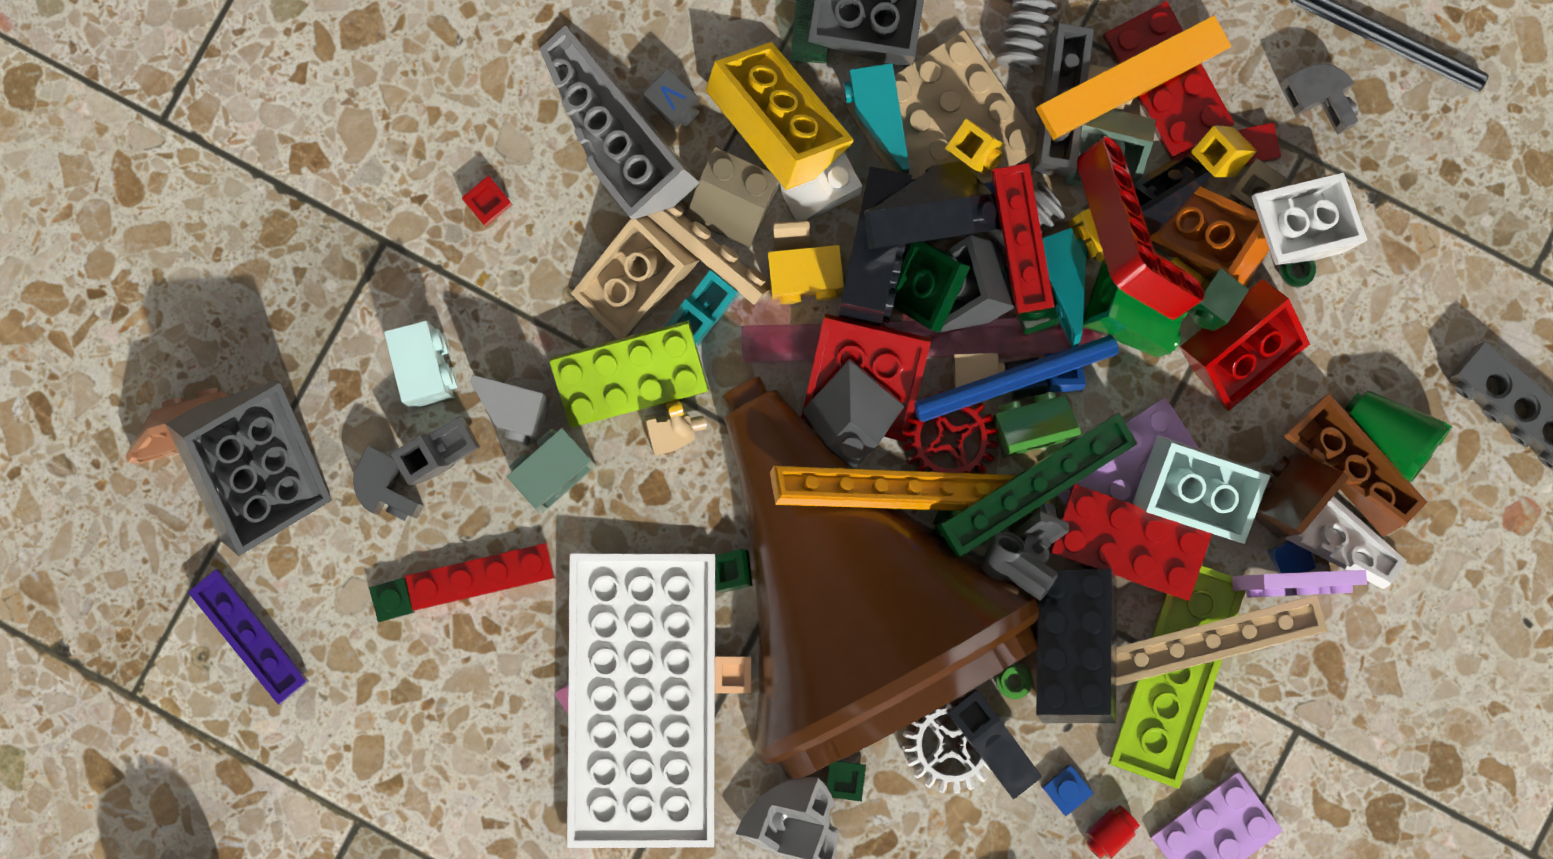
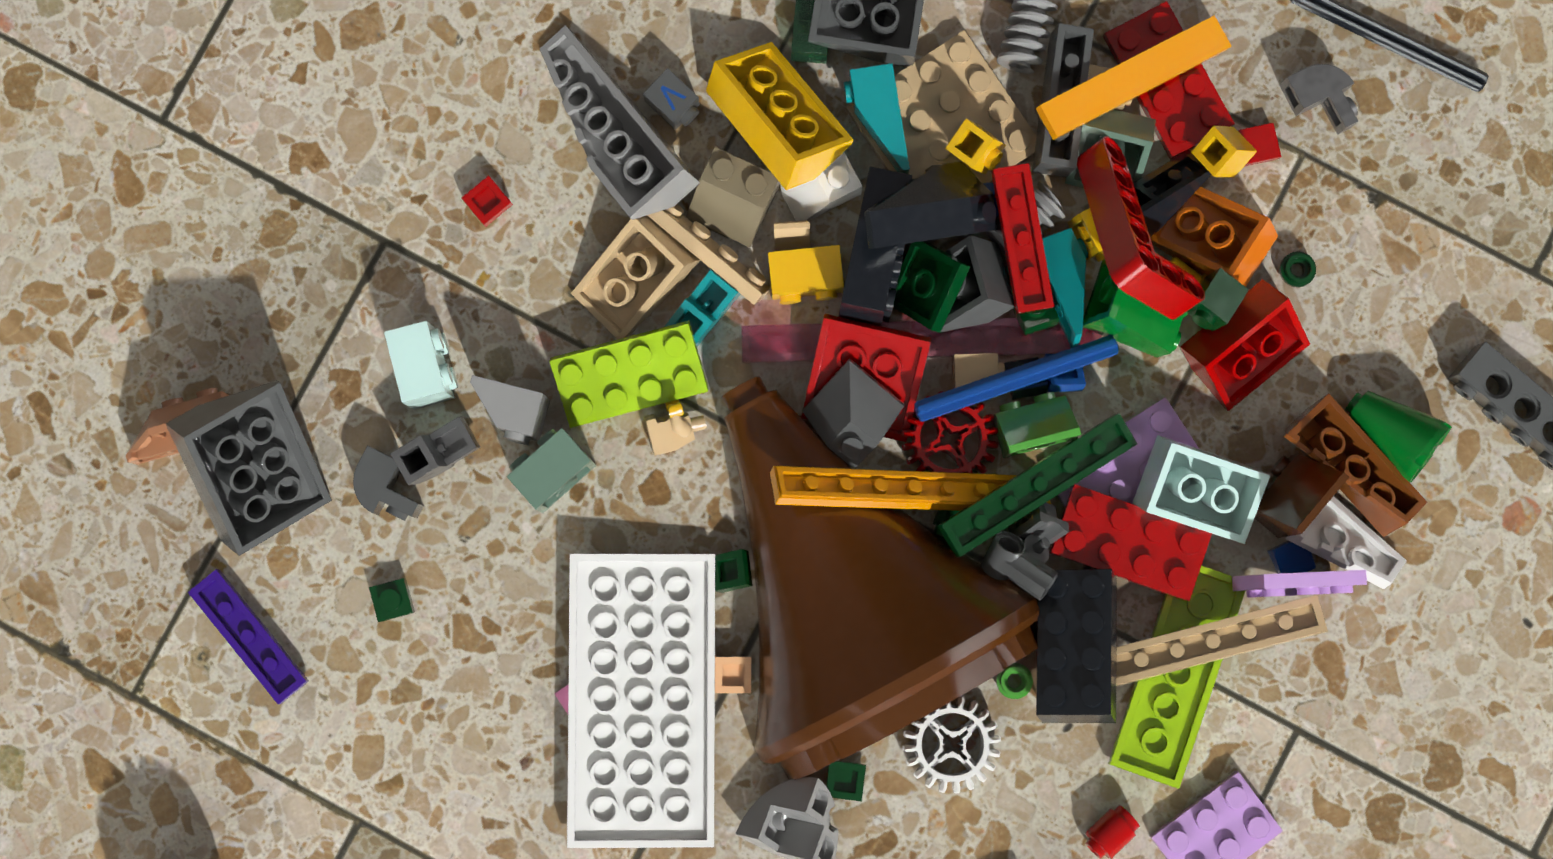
red plate [405,543,555,611] -> none
black slope [945,689,1042,800] -> none
blue plate [1042,764,1094,816] -> none
dark tan brick [1231,158,1290,211] -> none
white slope [1251,173,1367,265] -> none

